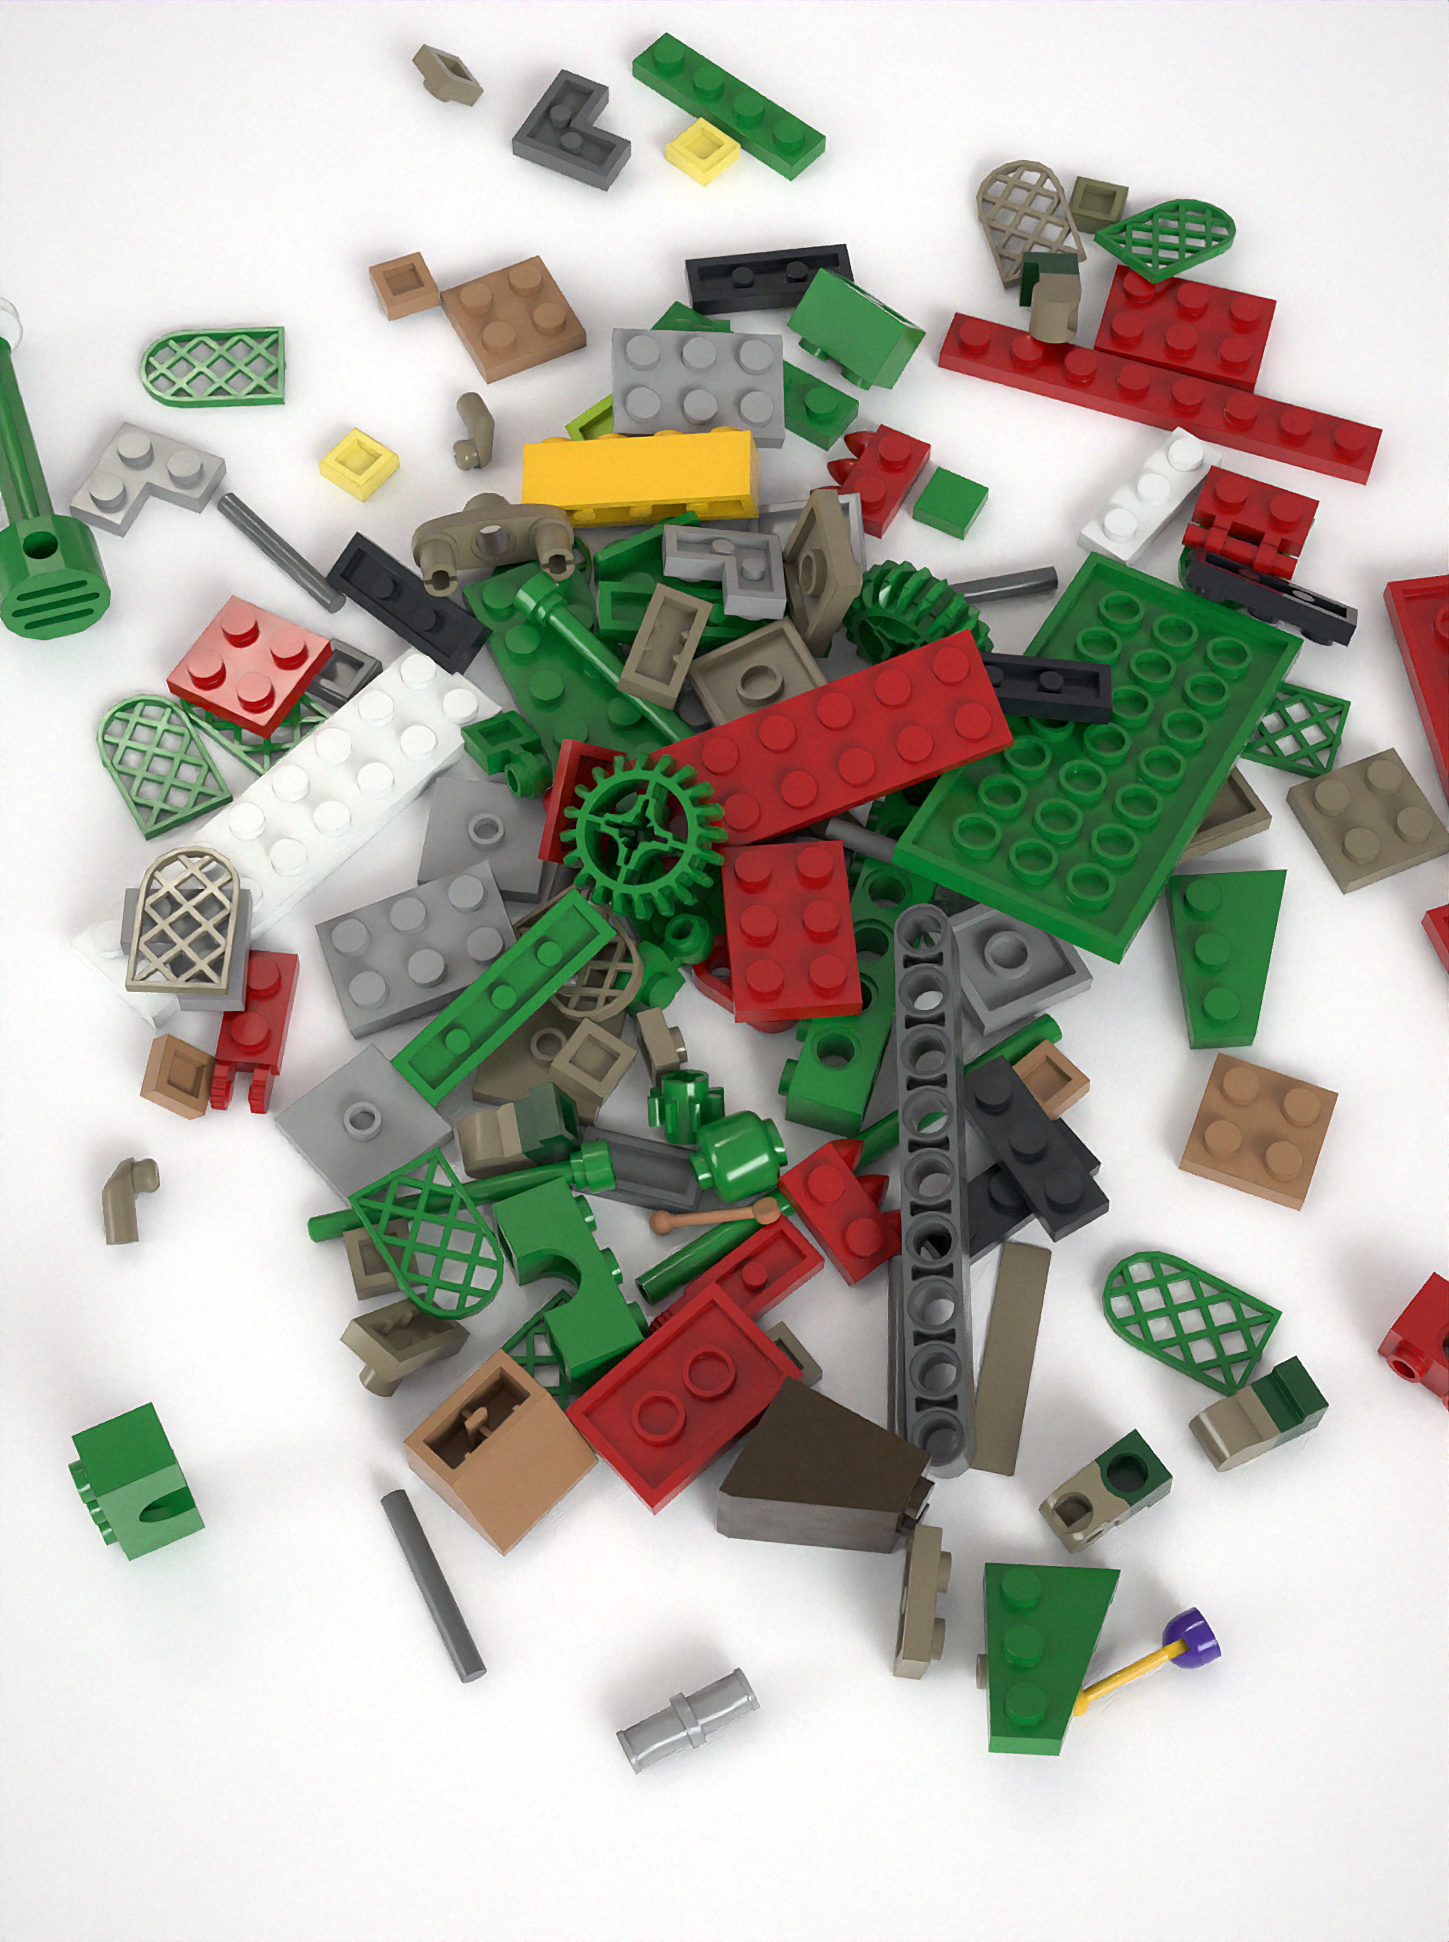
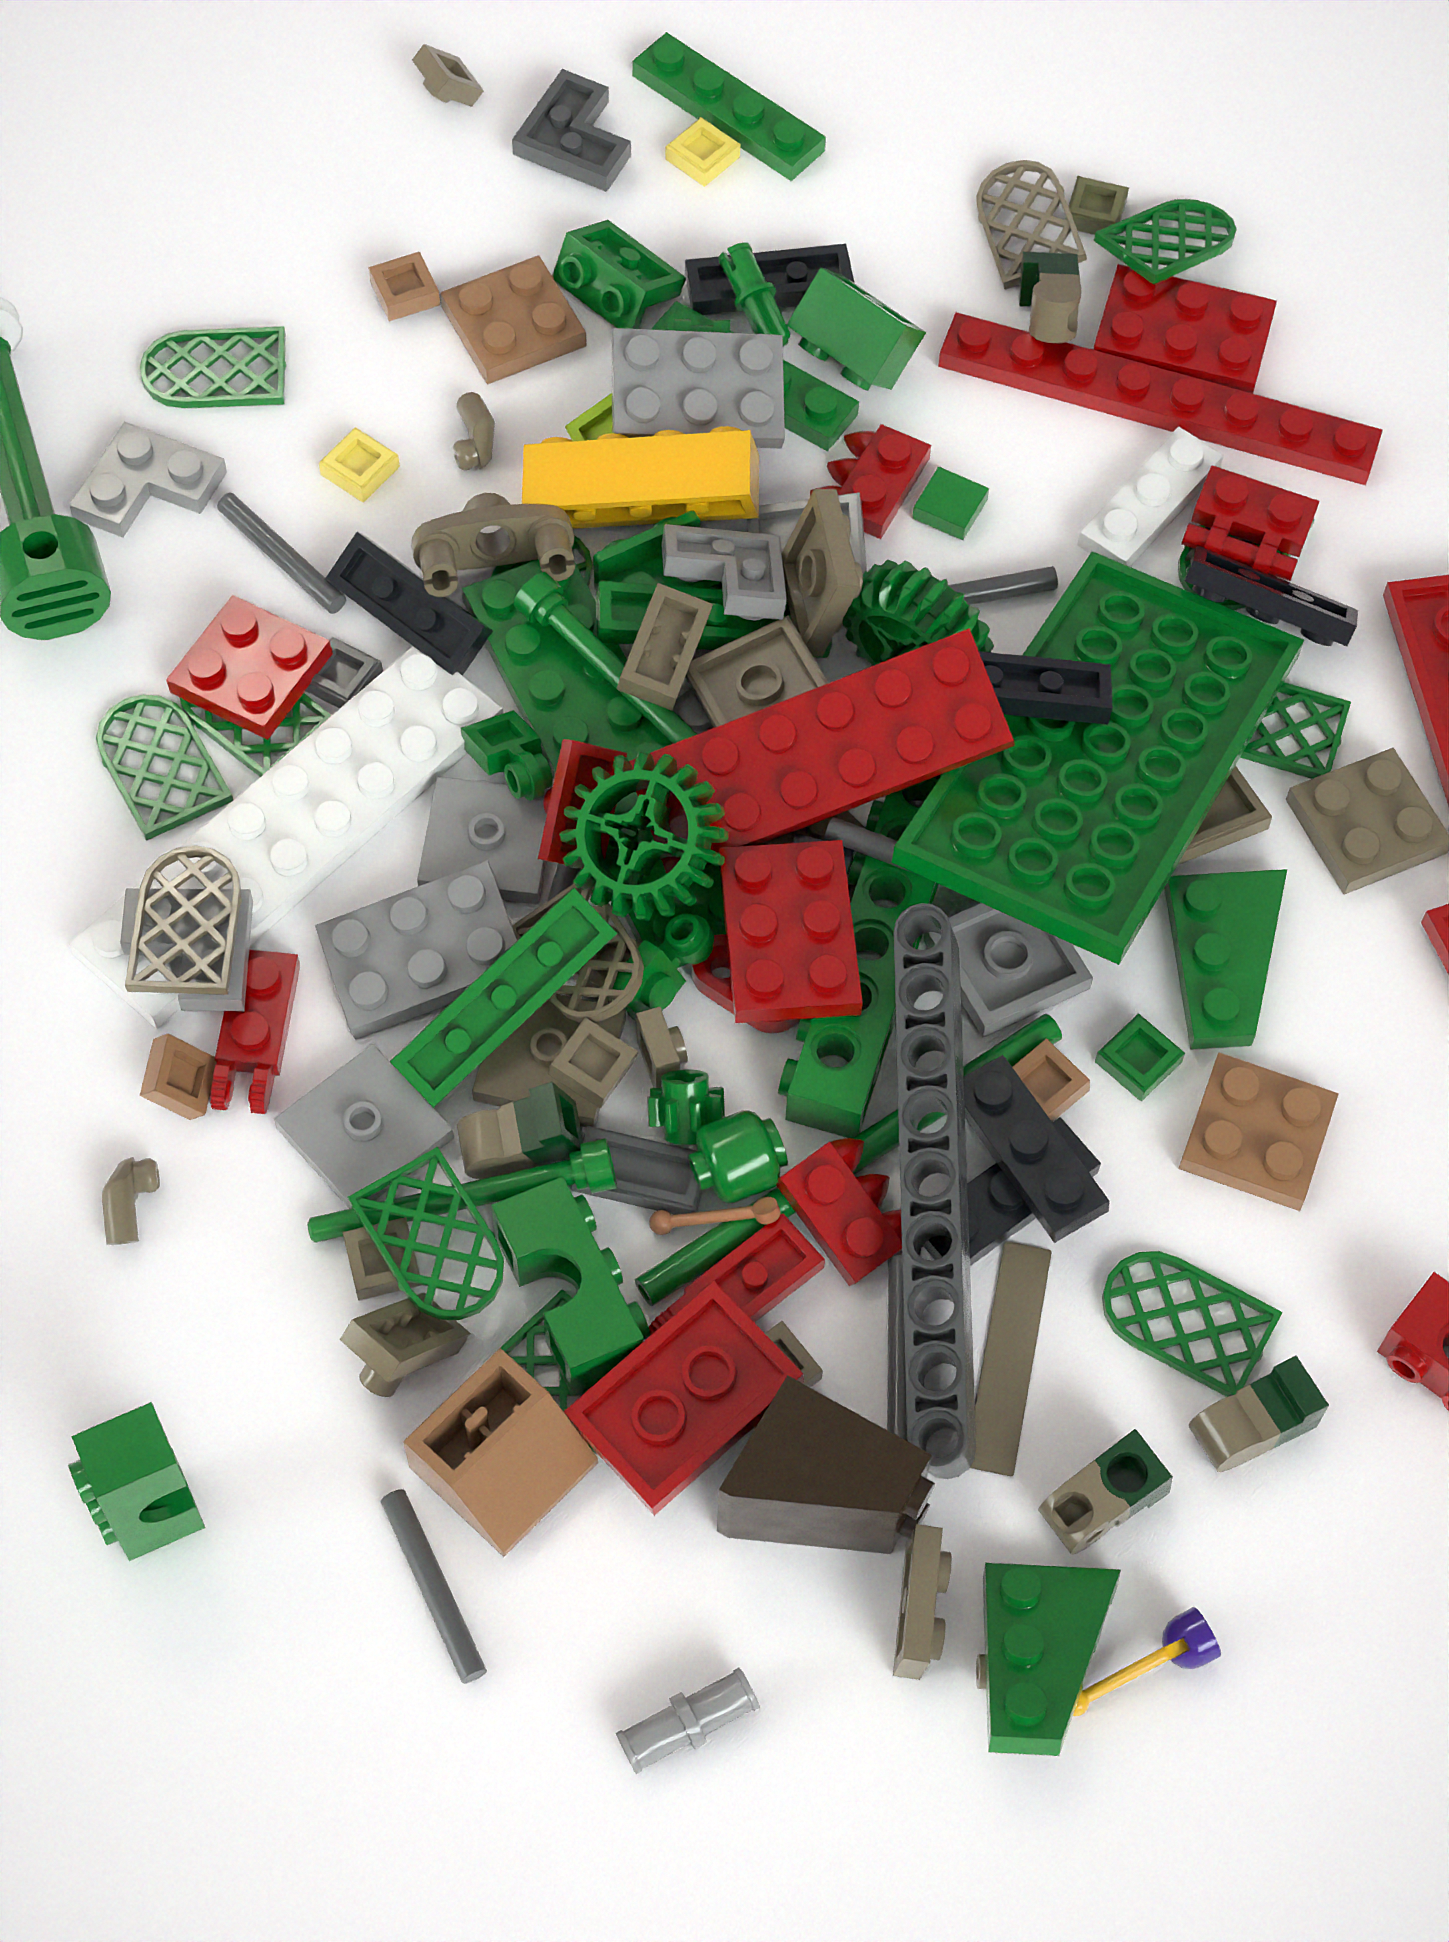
none -> green bracket [552,220,686,329]
none -> green axle [718,242,790,347]
none -> green tile [1095,1013,1185,1102]

